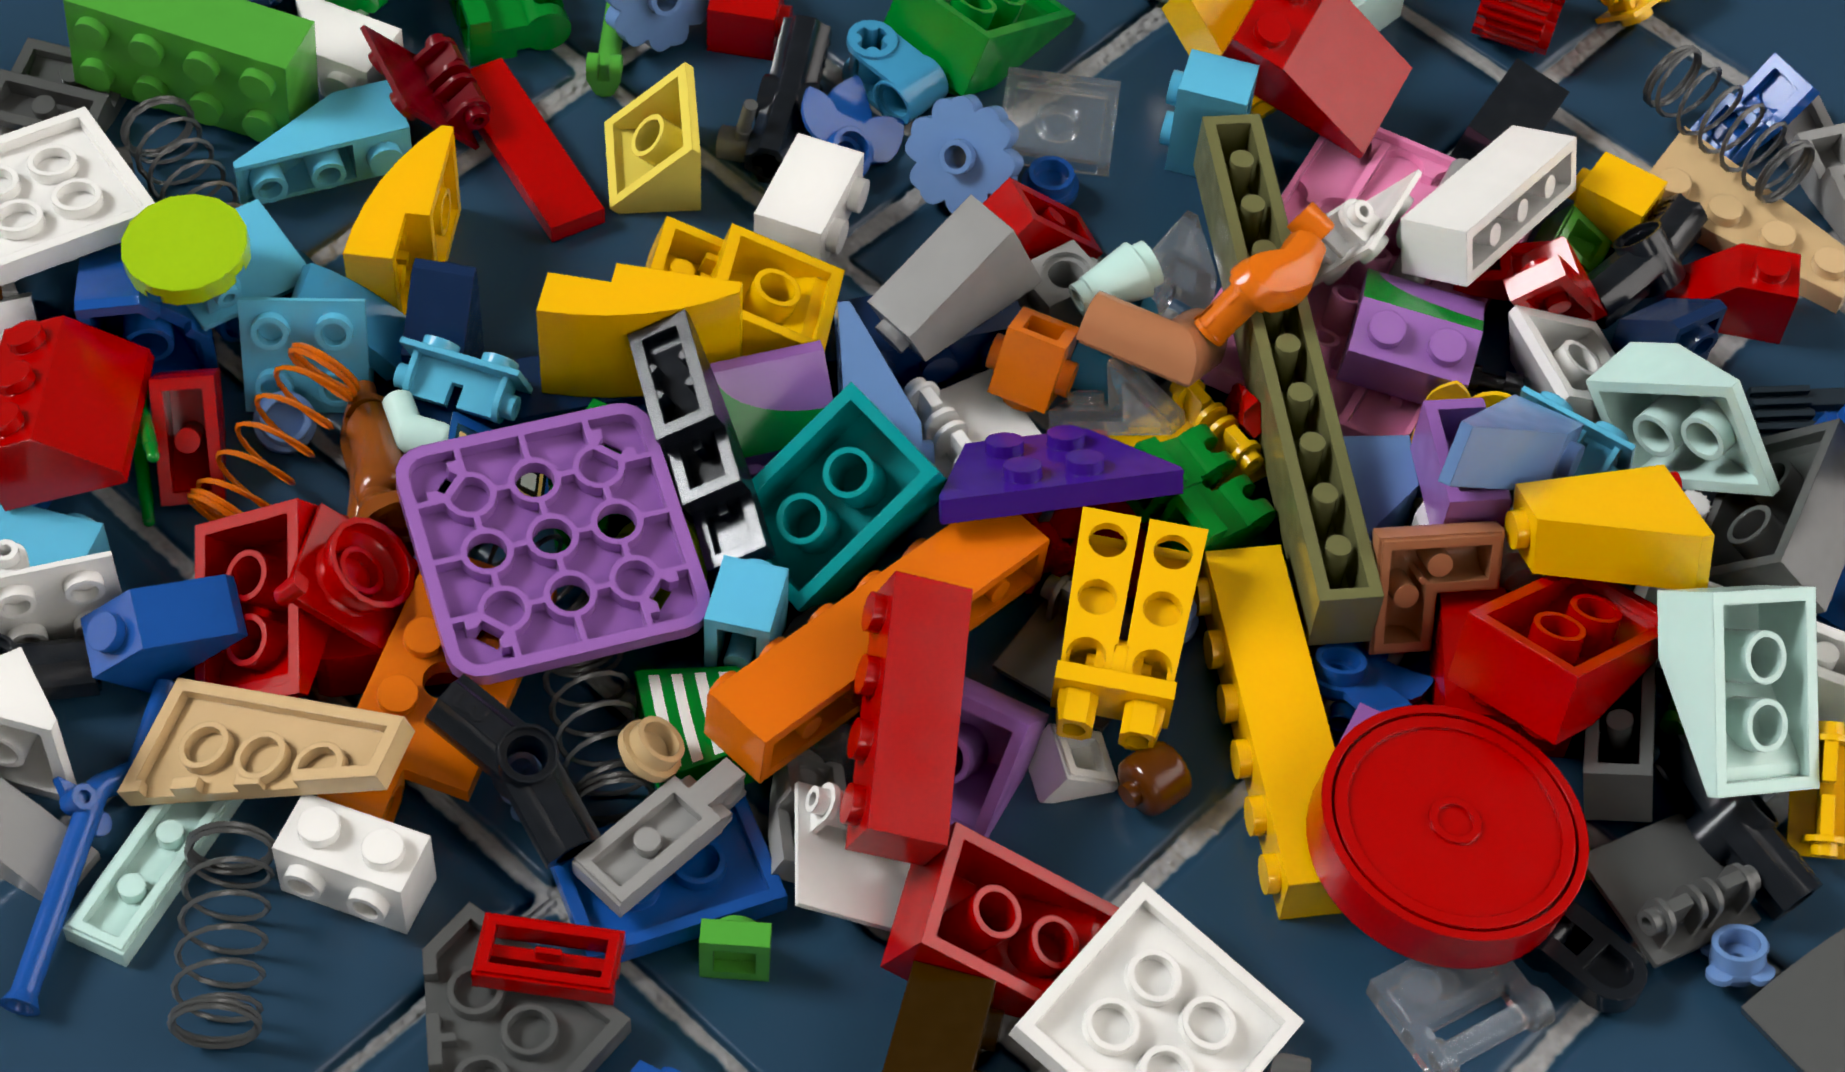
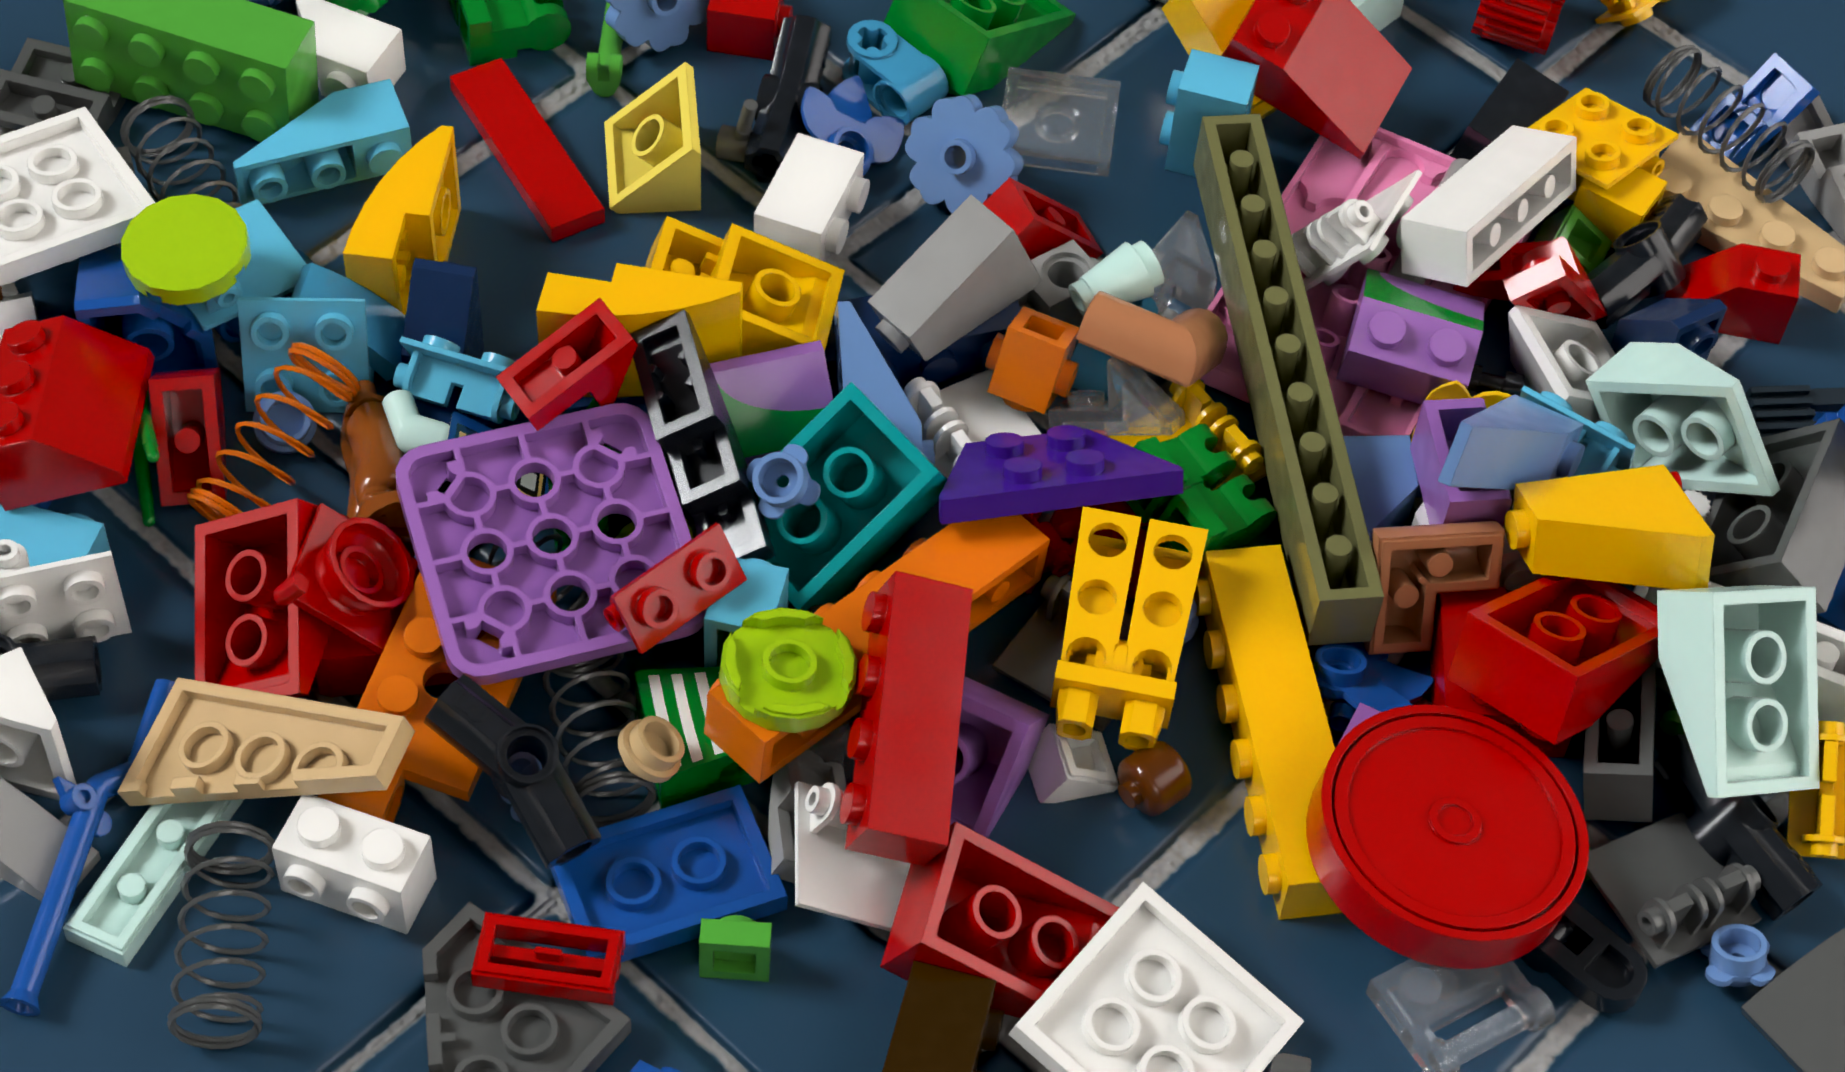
blue slope [80,574,248,693] -> none
dark red hinge [360,25,491,150] -> none
light grey hinge [572,757,746,918] -> none
blue plate [1021,156,1079,207] -> none
orange arm [1194,201,1335,347] -> none
red piece [1225,382,1261,438] -> none
none -> red slope [496,298,638,431]
none -> red hinge [603,523,747,654]
none -> lime tile [719,607,858,733]
none -> medium blue plate [746,444,821,520]
none -> yellow hinge [1528,87,1679,190]

